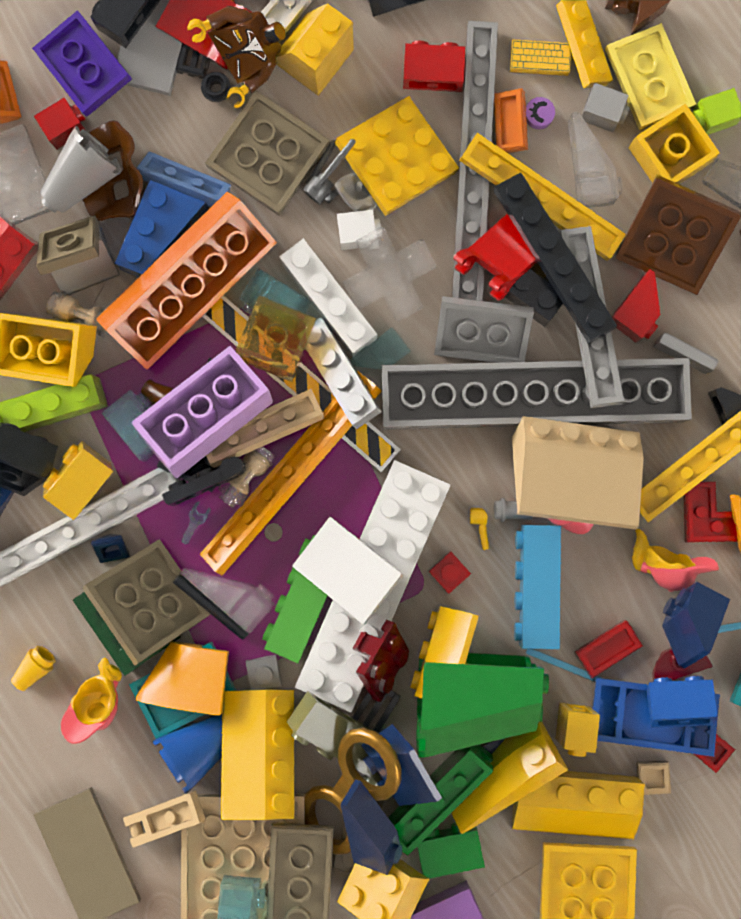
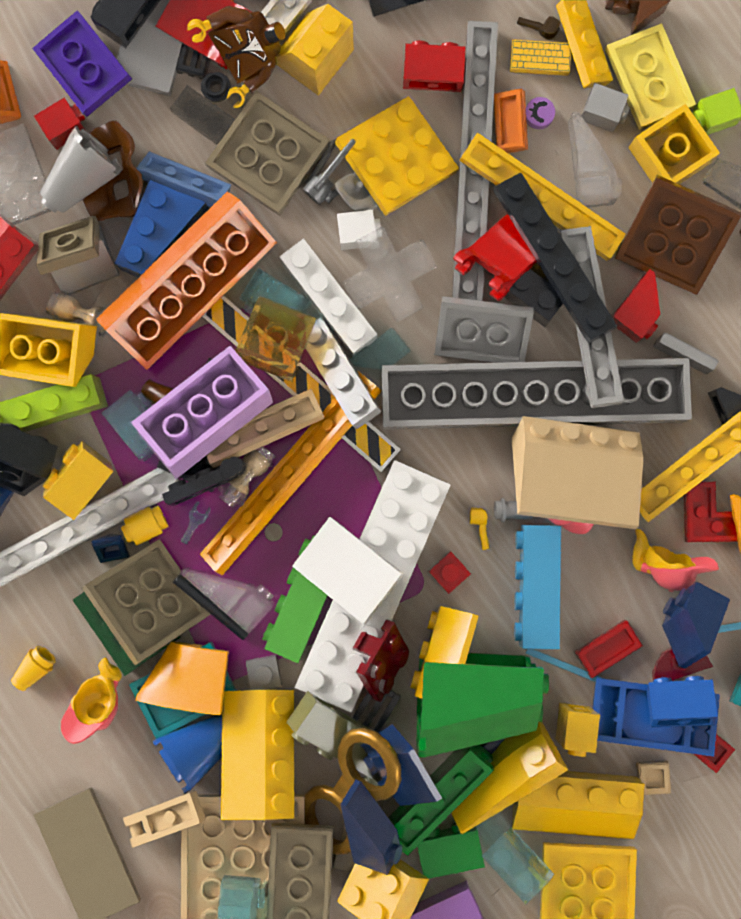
none -> yellow brick [121,505,169,546]
none -> clear smoke plate [170,85,235,145]
none -> clear light blue brick [482,828,555,904]
none -> dark brown hand [517,16,560,40]

